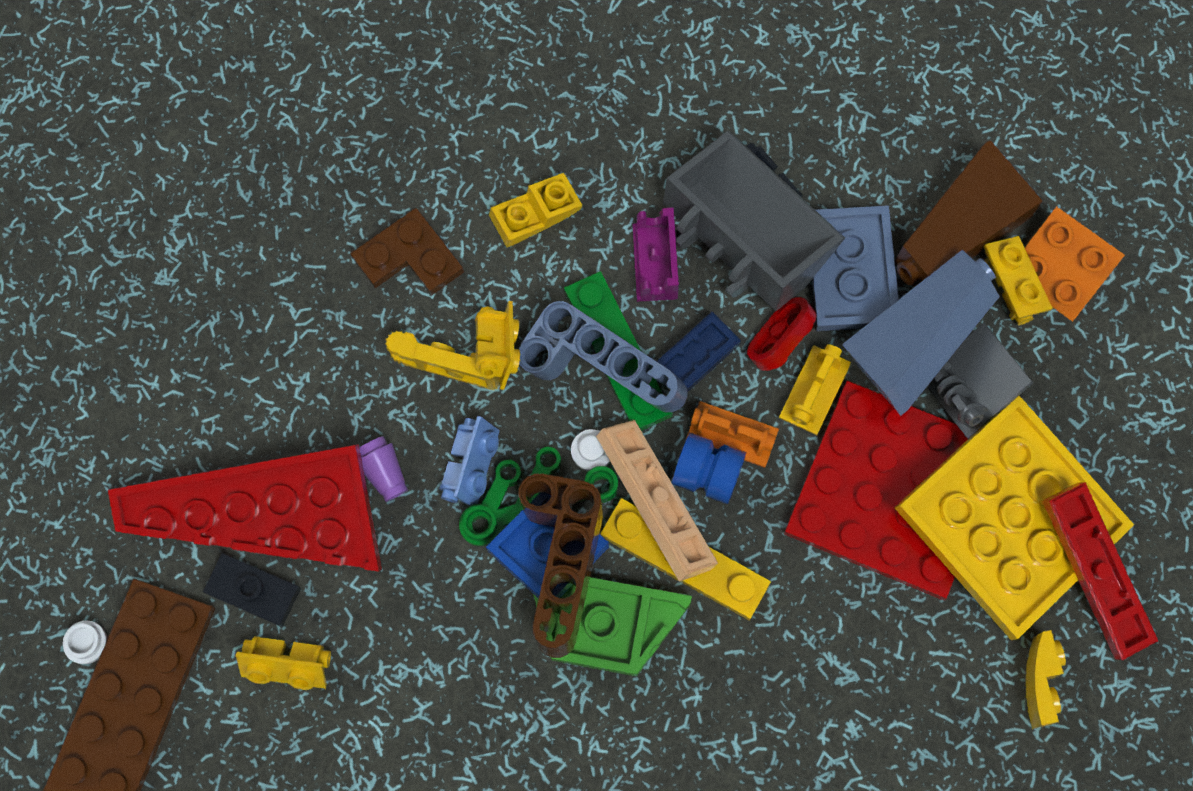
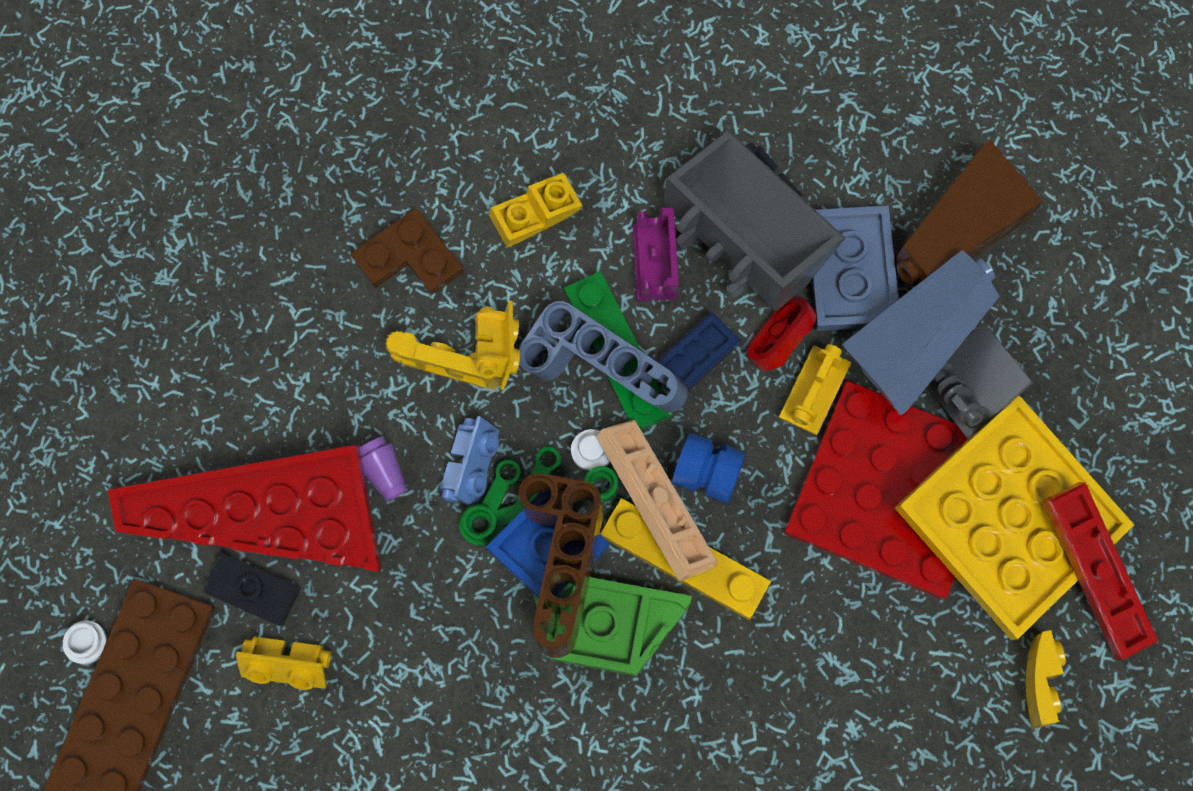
orange hinge [686,401,779,468] -> none
yellow hinge [984,236,1053,325] -> none
orange hinge [1025,206,1125,322] -> none

